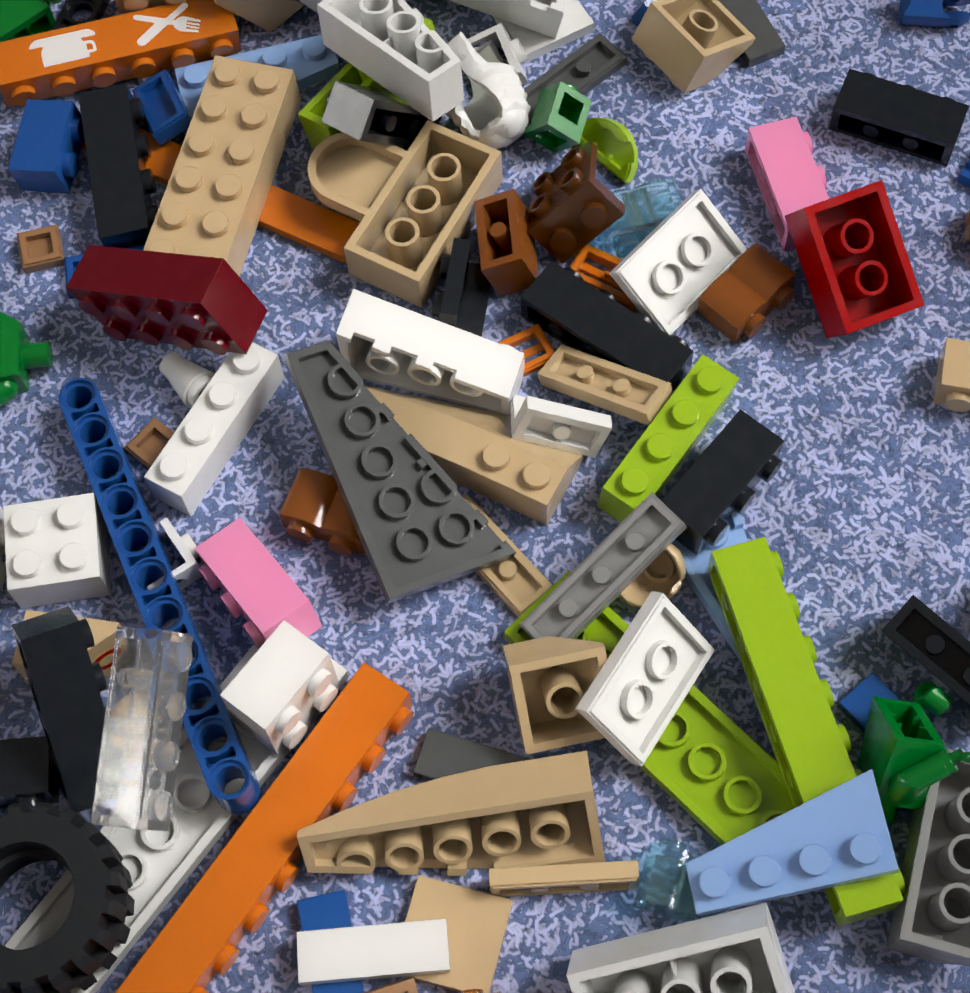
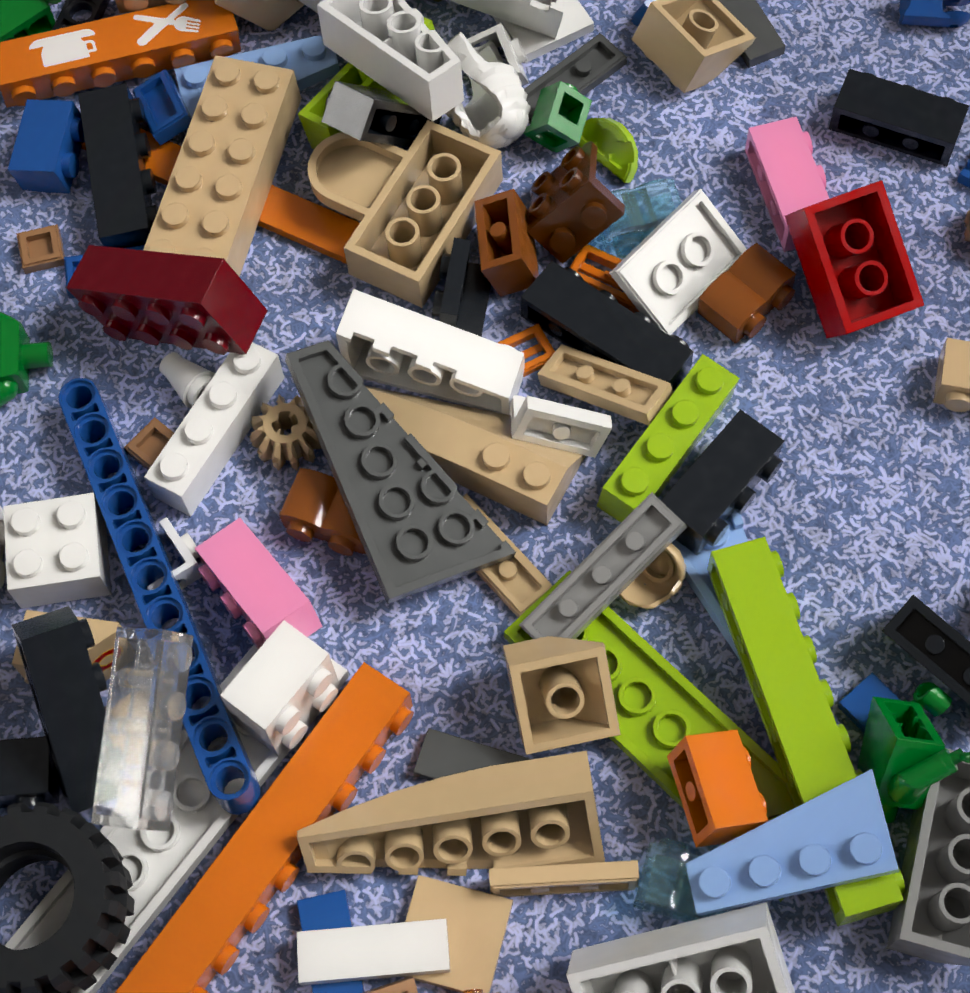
white tile [575,591,715,767] -> none
none -> tan gear [250,395,322,471]
none -> orange brick [667,729,768,848]

